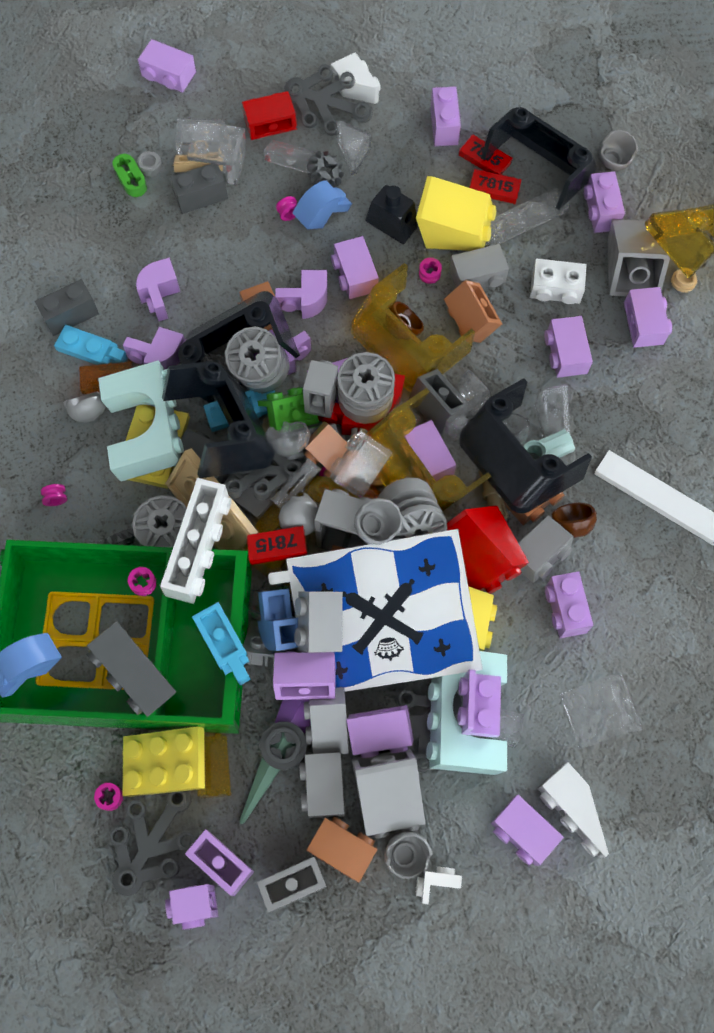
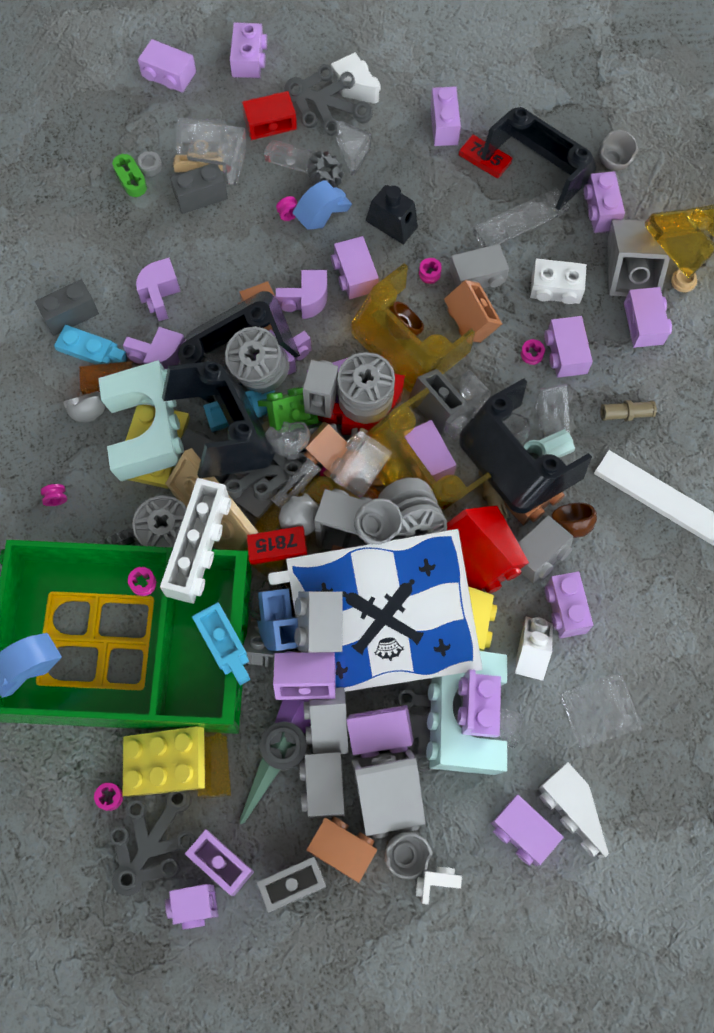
dark grey wedge [86,621,176,717] -> none
light yellow slope [416,176,496,251] -> none
red tile [470,169,522,204] -> none
none -> lavender brick [230,23,267,78]
none -> white slope [515,616,553,681]
none -> dark pink bush [521,339,545,365]
none -> dark tan pin [600,400,657,421]

